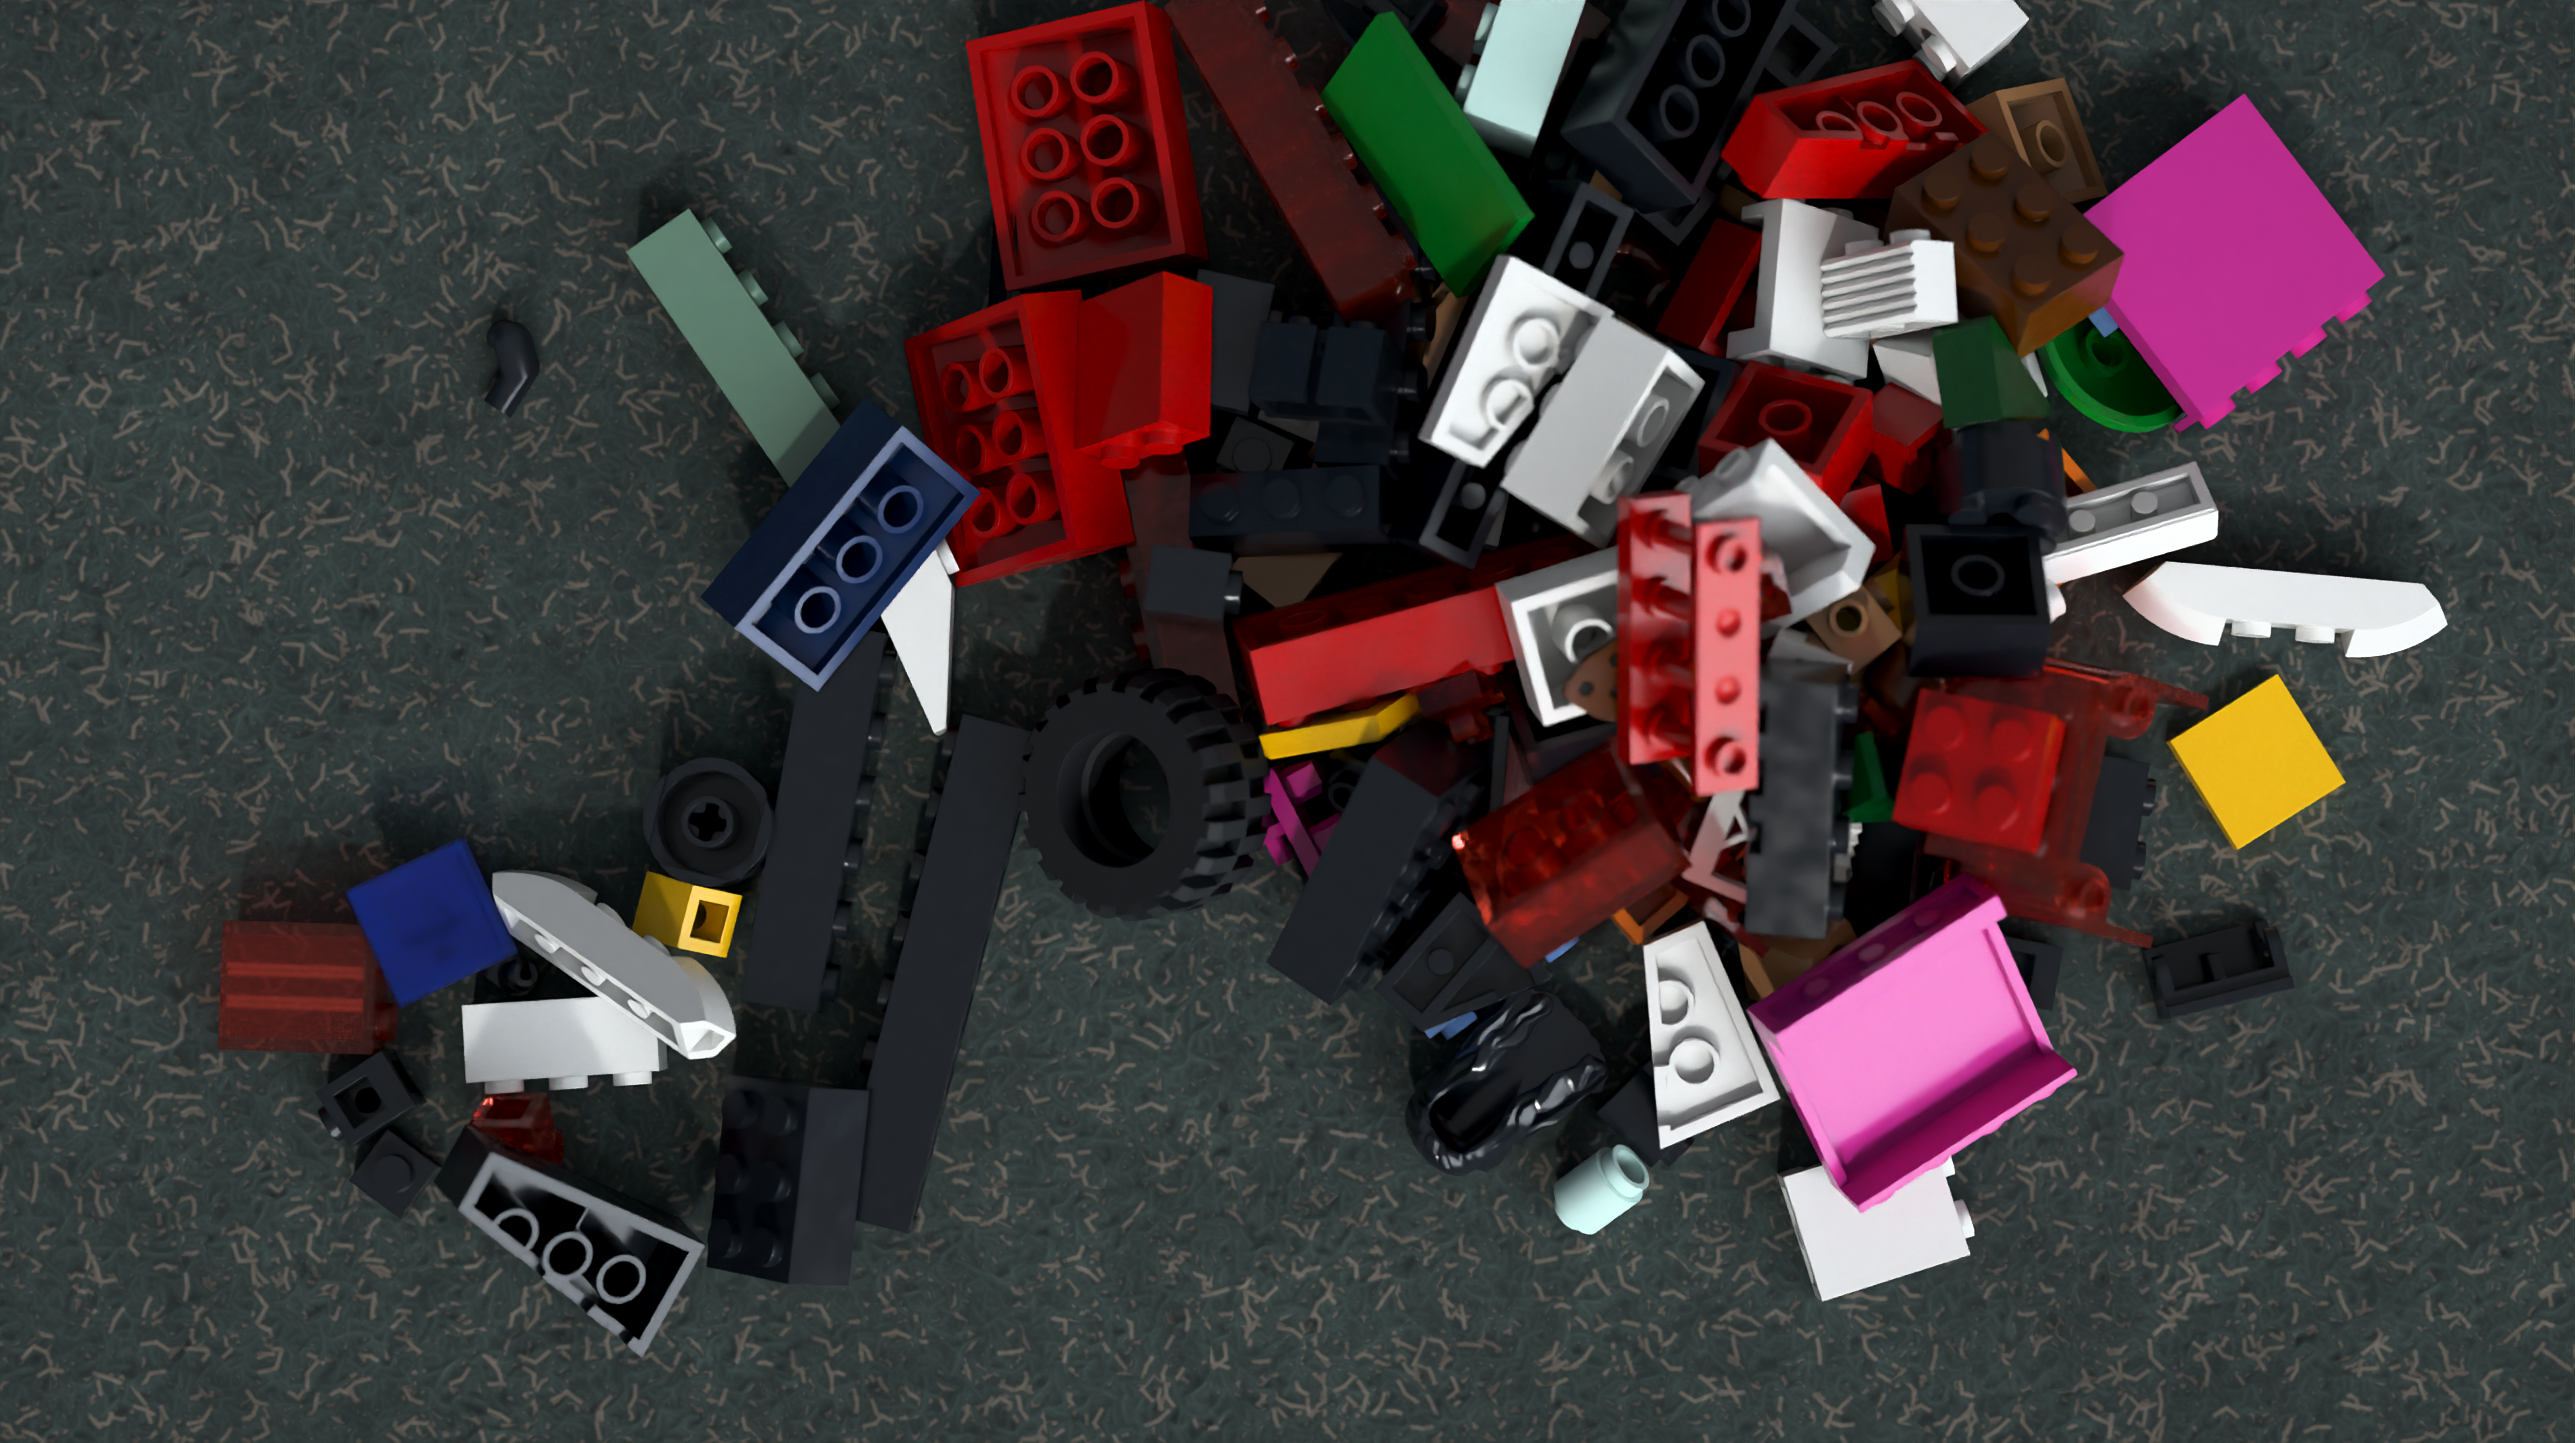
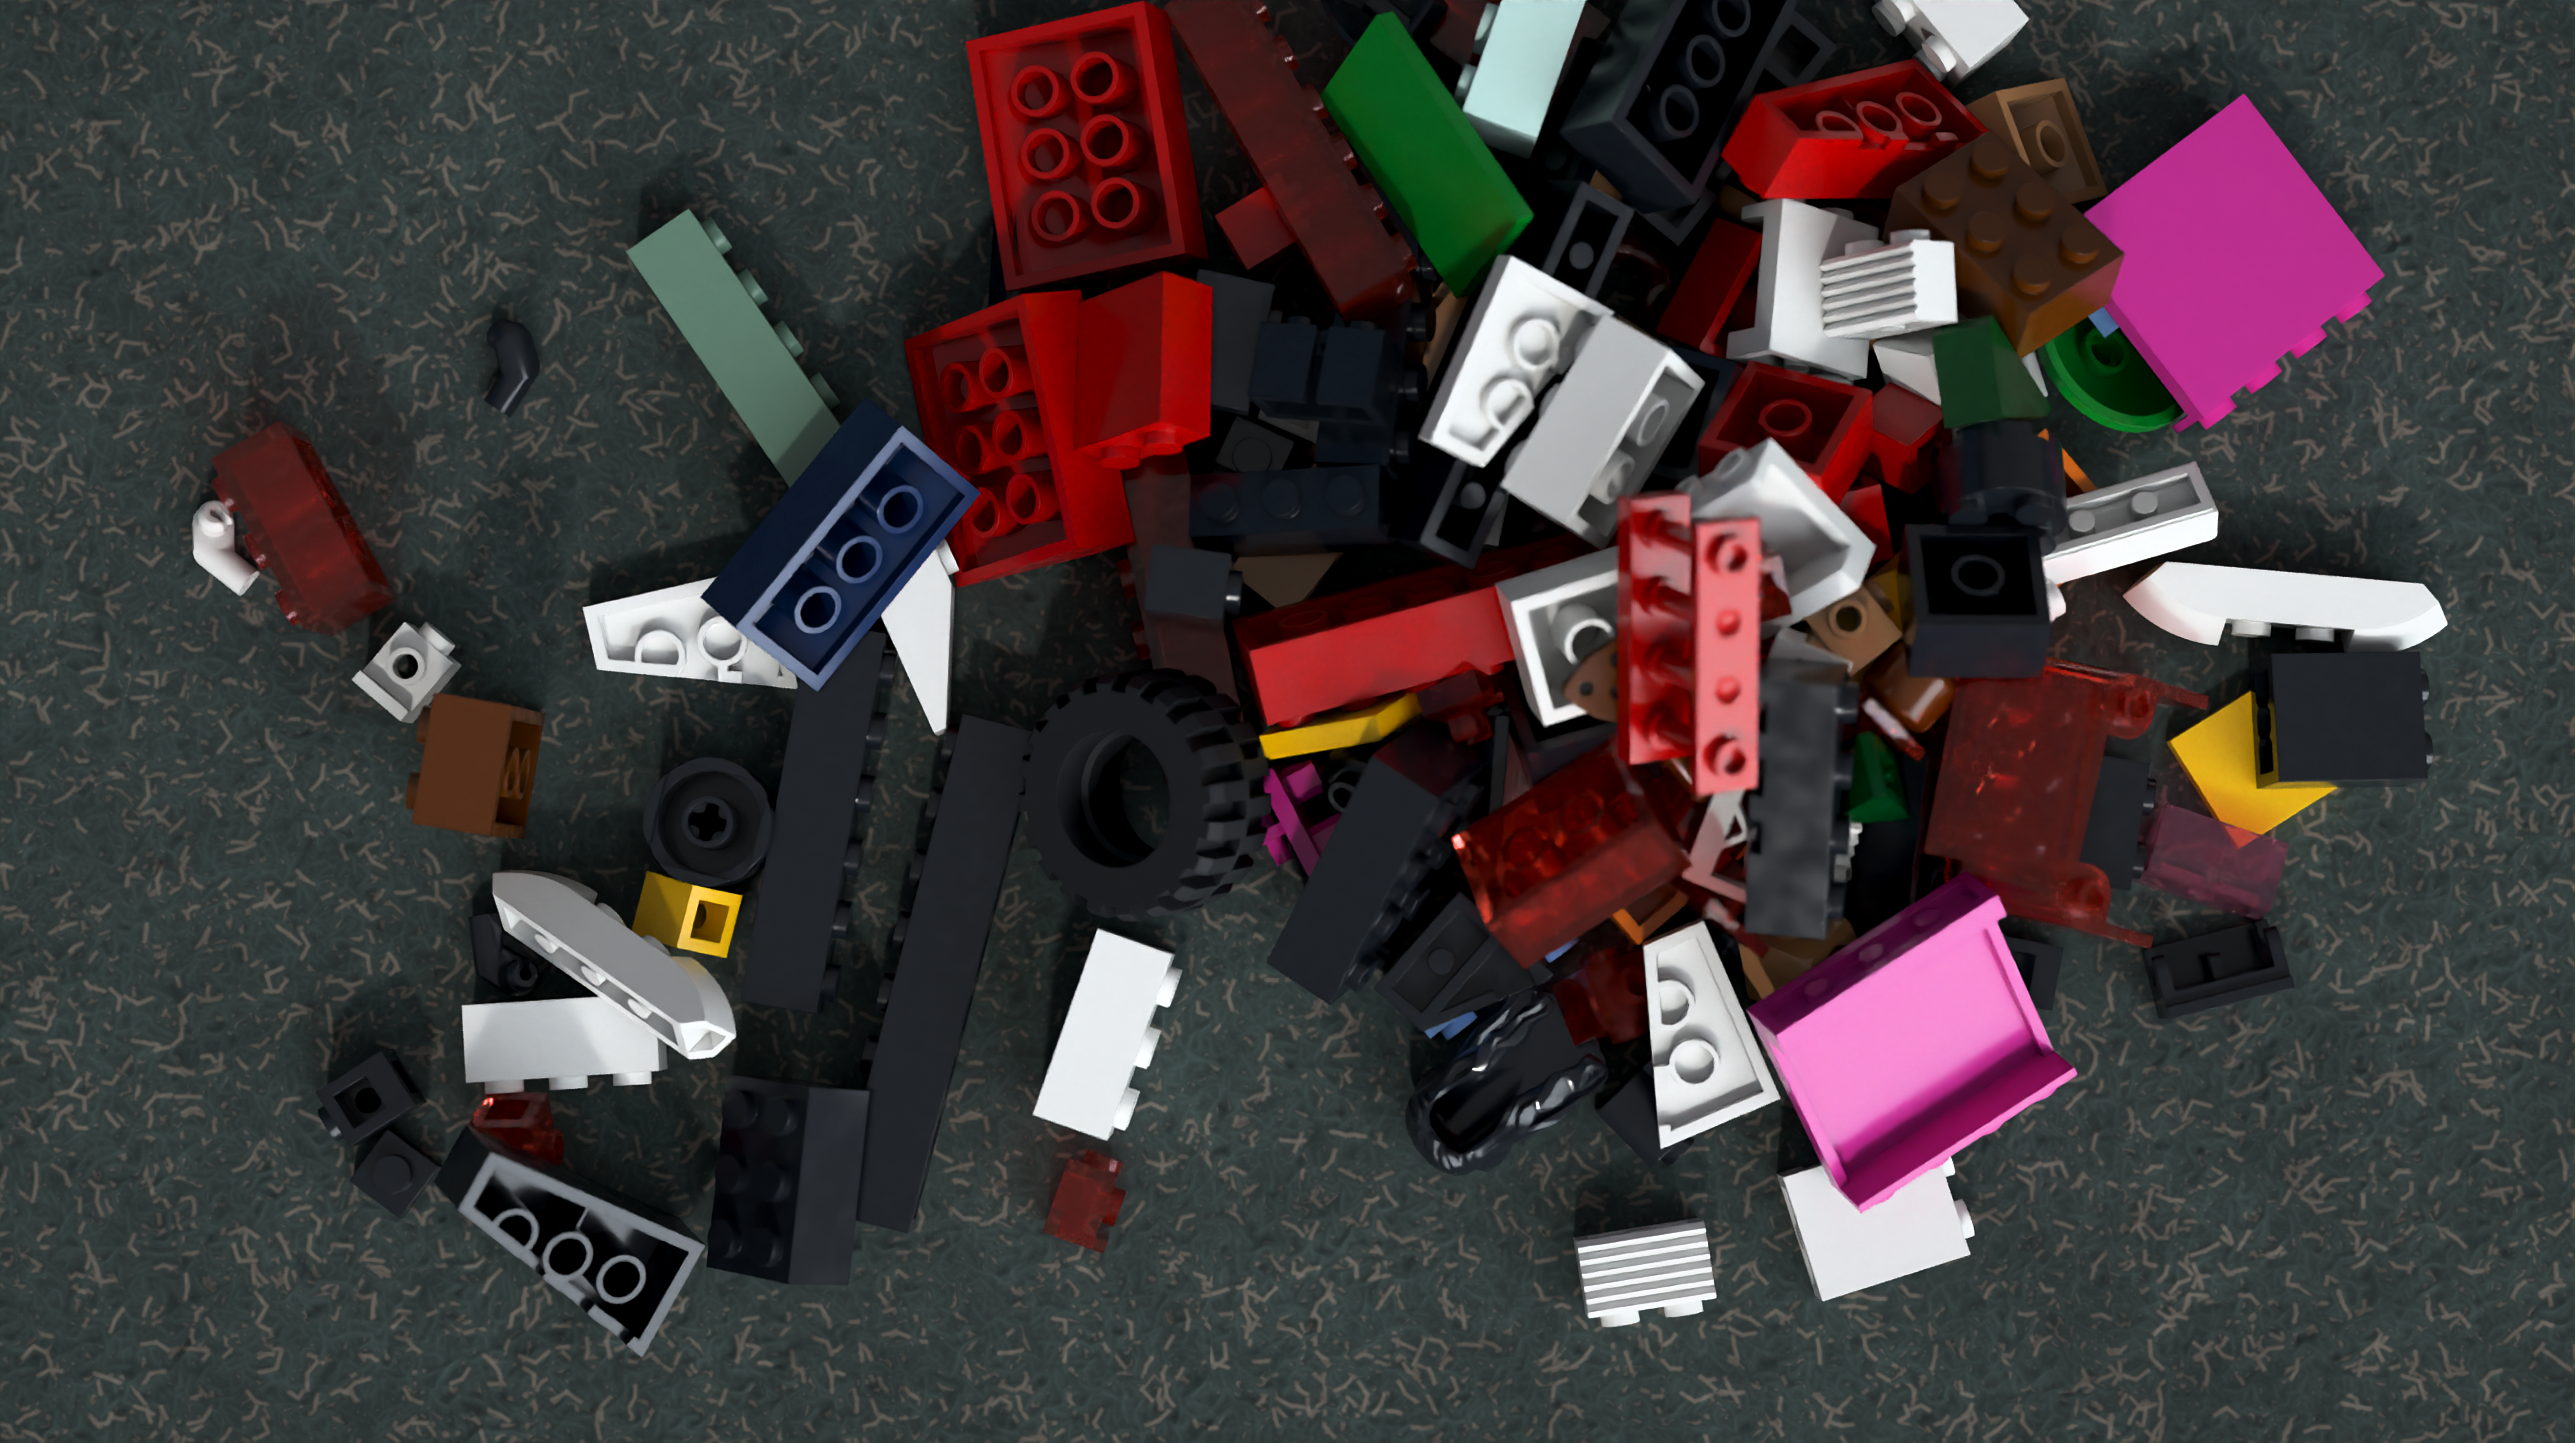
clear red brick [218,920,397,1054] -> none
clear blue tile [343,837,519,1009] -> none
light aqua brick [1554,1145,1649,1234] -> none
red brick [1892,688,2066,854] -> none
none -> white arm [192,500,259,596]
none -> clear red brick [211,421,399,637]
none -> white brick [352,622,462,724]
none -> reddish brown brick [405,693,545,839]
none -> white wing [583,577,799,689]
none -> white brick [1033,928,1182,1140]
none -> clear red brick [1043,1149,1126,1254]
none -> red brick [1215,177,1318,279]
none -> clear red brick [1551,947,1649,1046]
none -> white brick [1573,1218,1716,1327]
none -> clear pink hinge [2133,803,2289,922]
none -> black brick [2249,651,2433,789]

